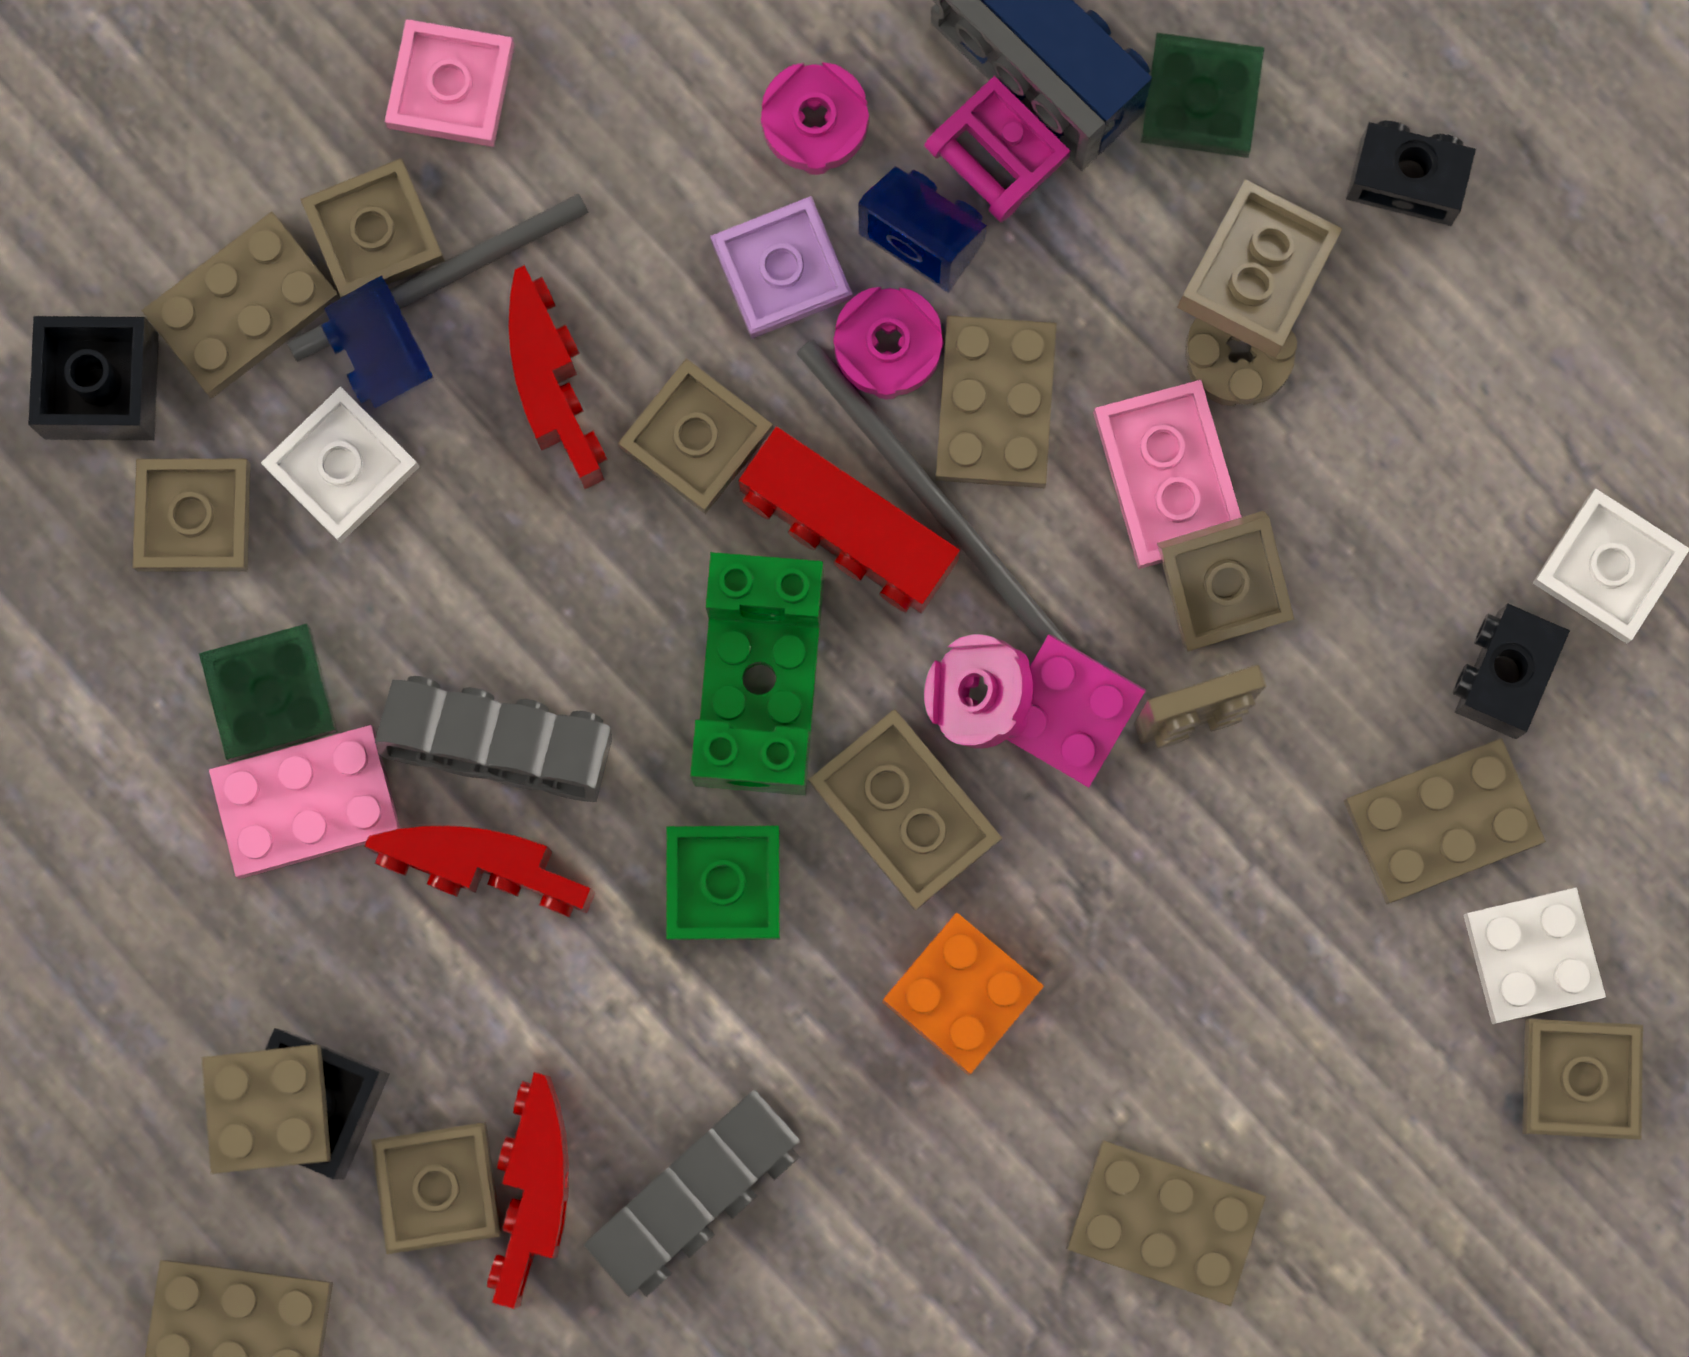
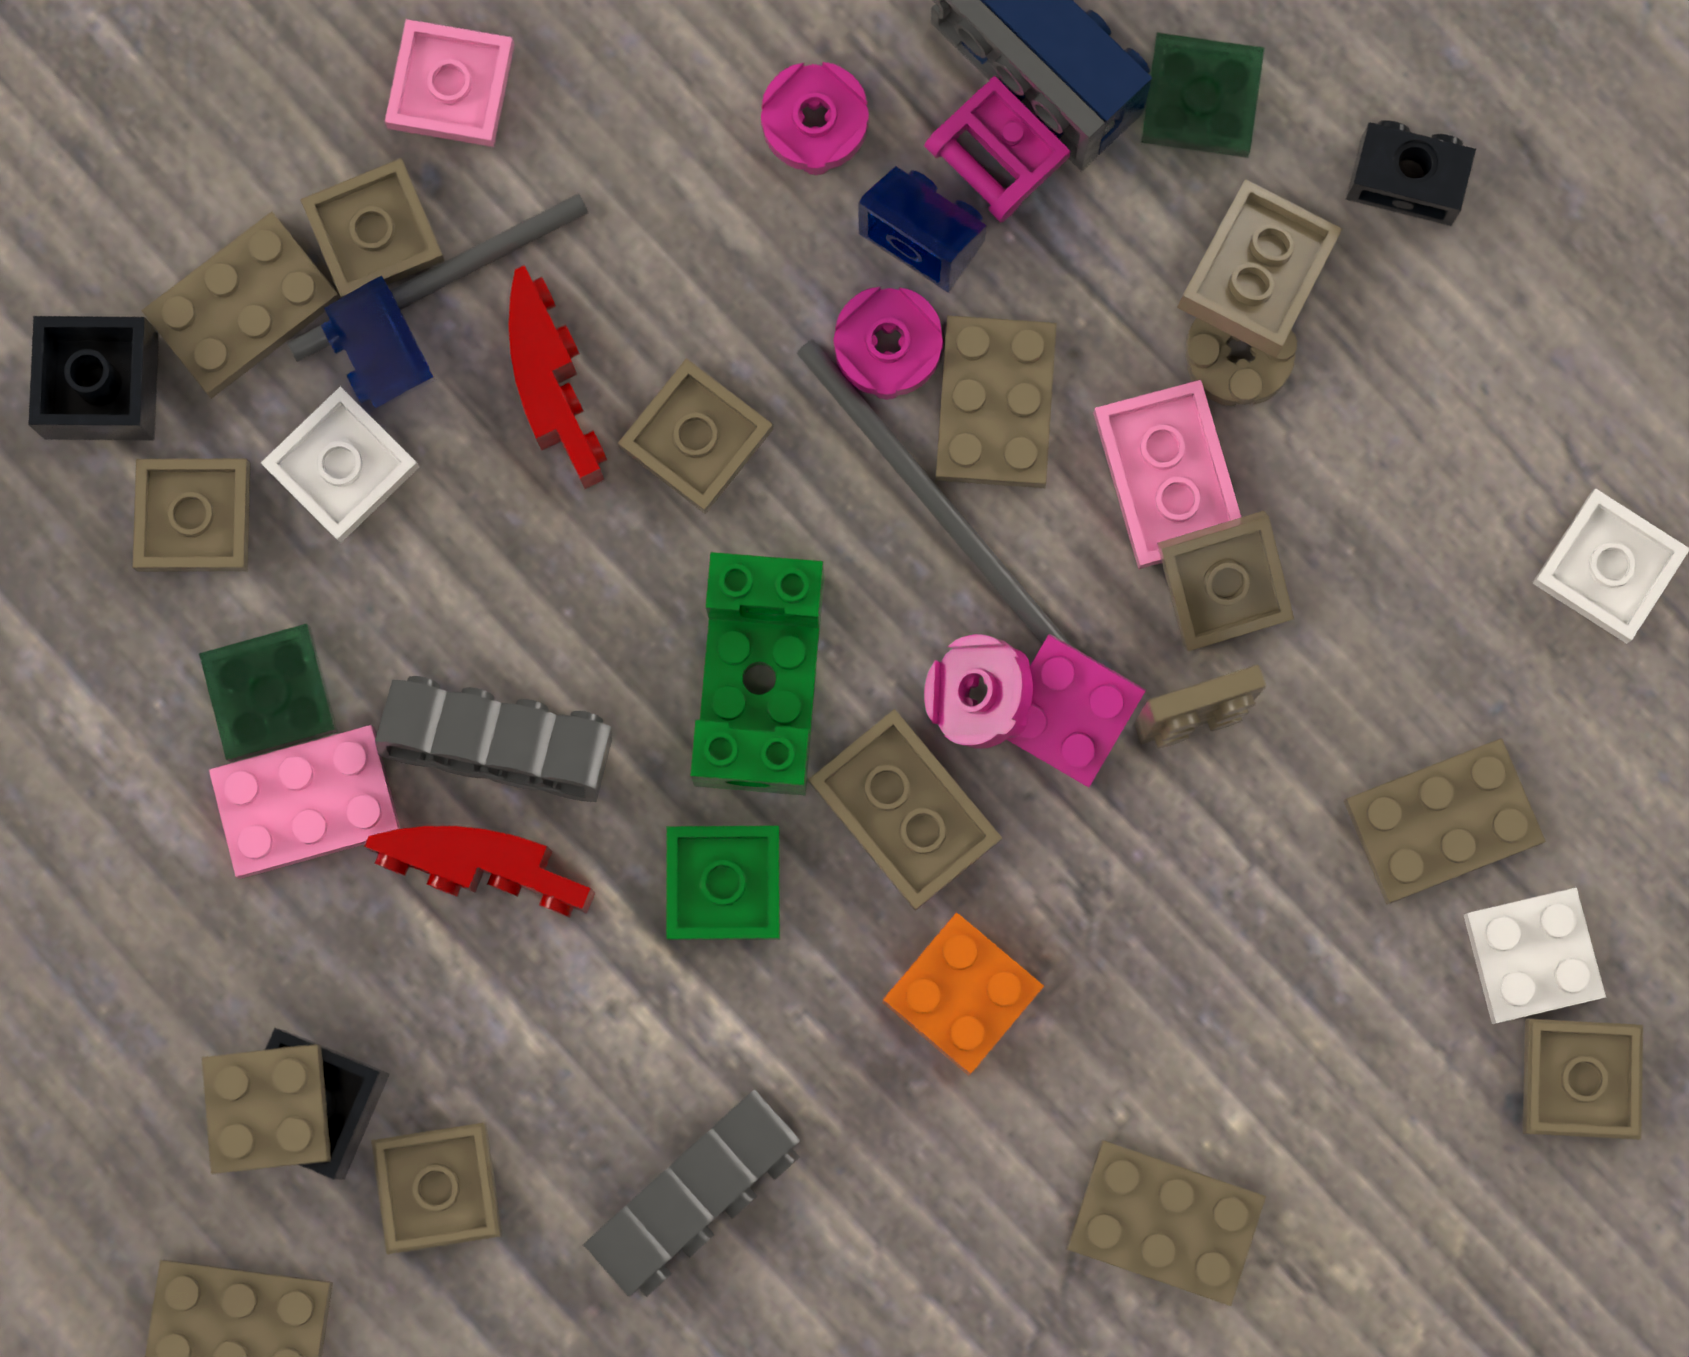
red slope [487,1072,569,1309] -> none
lavender tile [710,196,852,339] -> none
red brick [738,426,960,614] -> none
black brick [1453,603,1570,739] -> none

